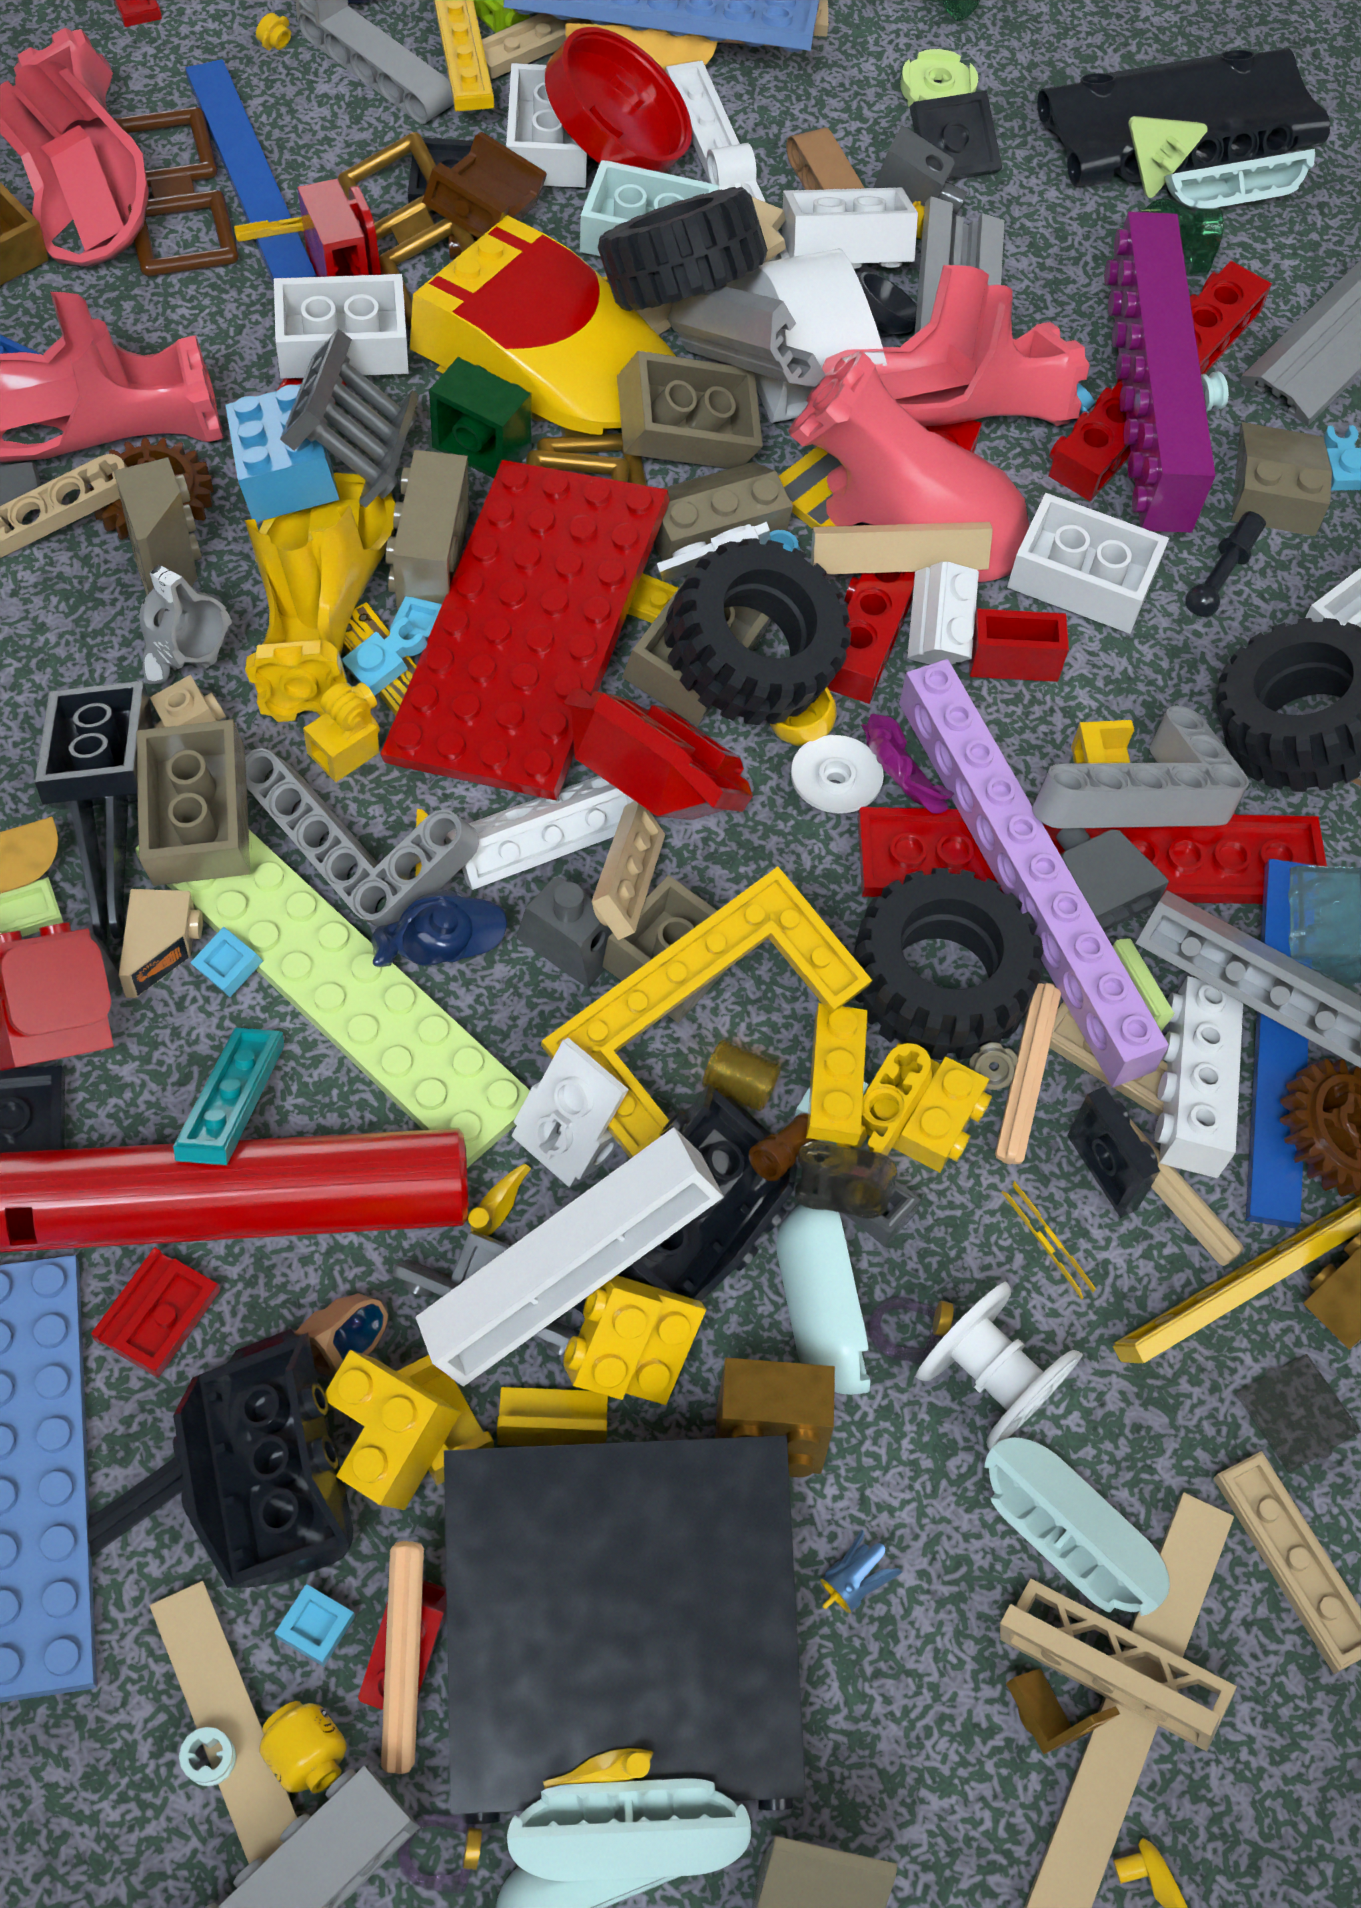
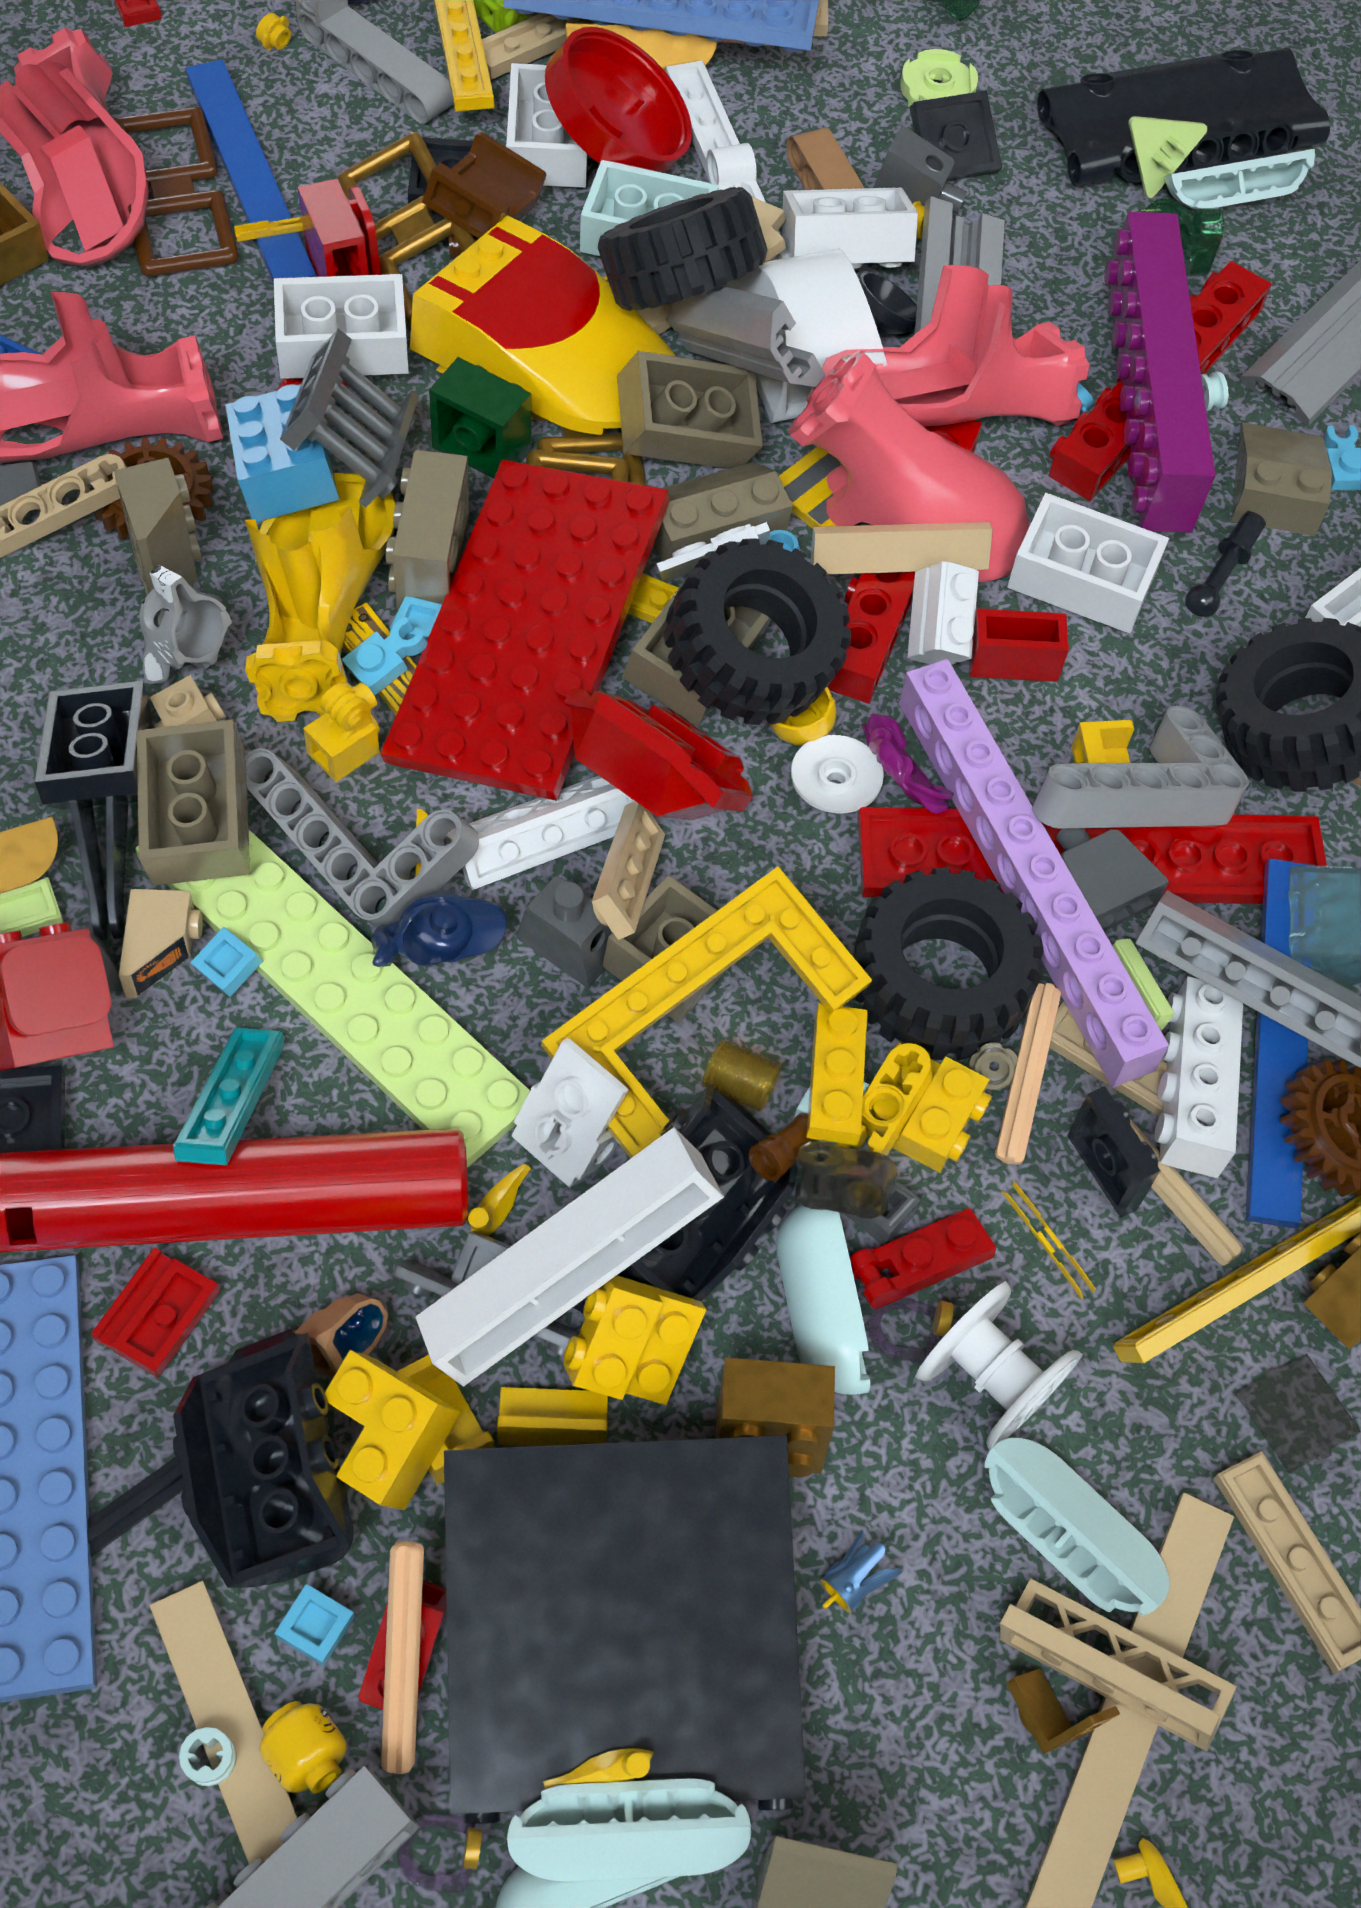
none -> red plate [849,1208,997,1309]

